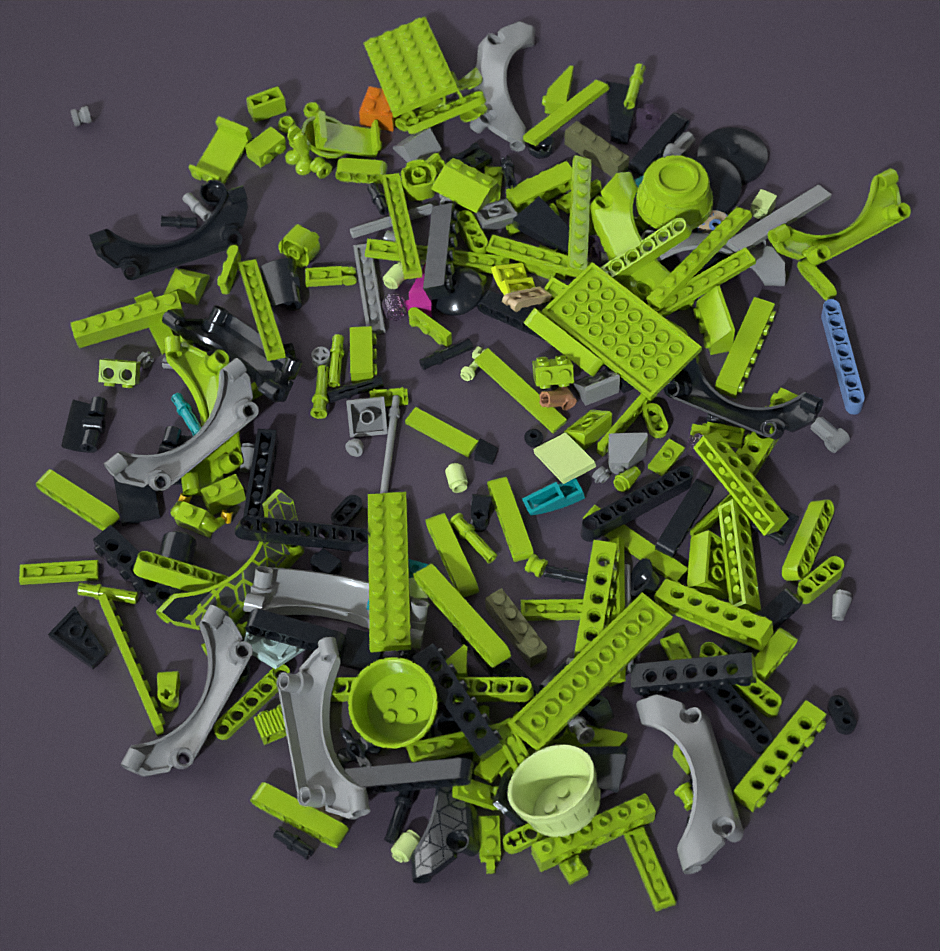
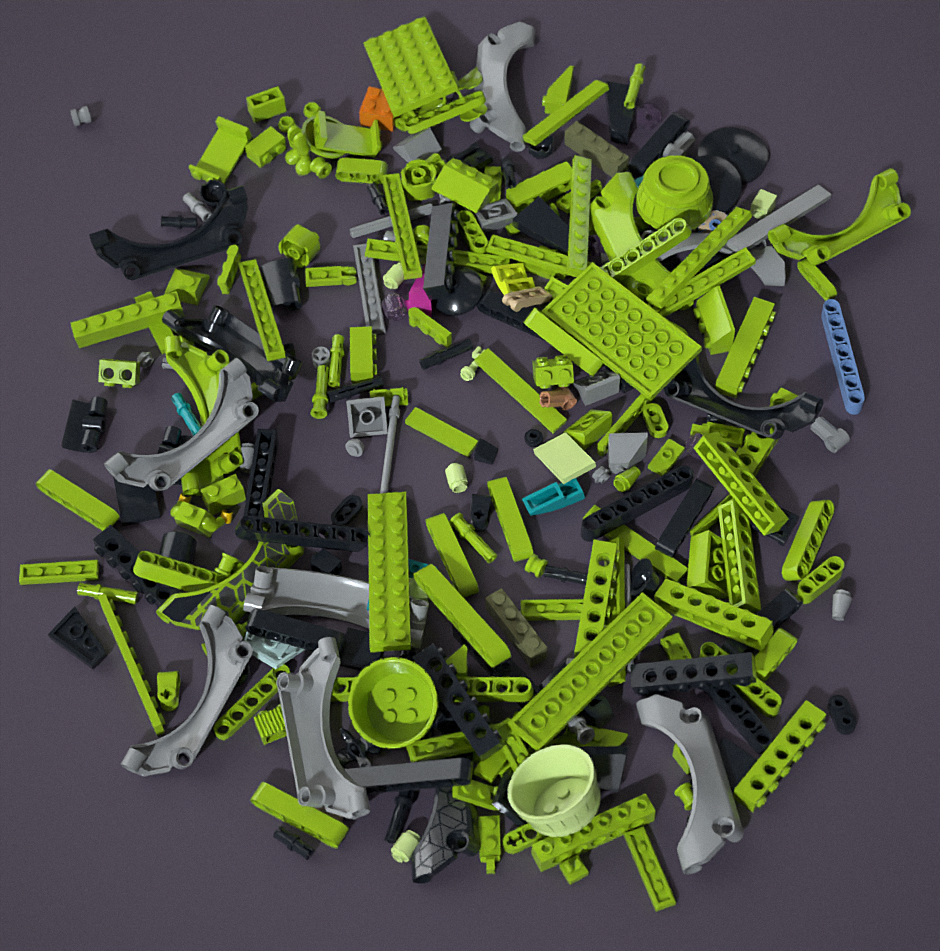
none -> lime piece [215,552,245,577]
none -> lime head [413,225,430,246]

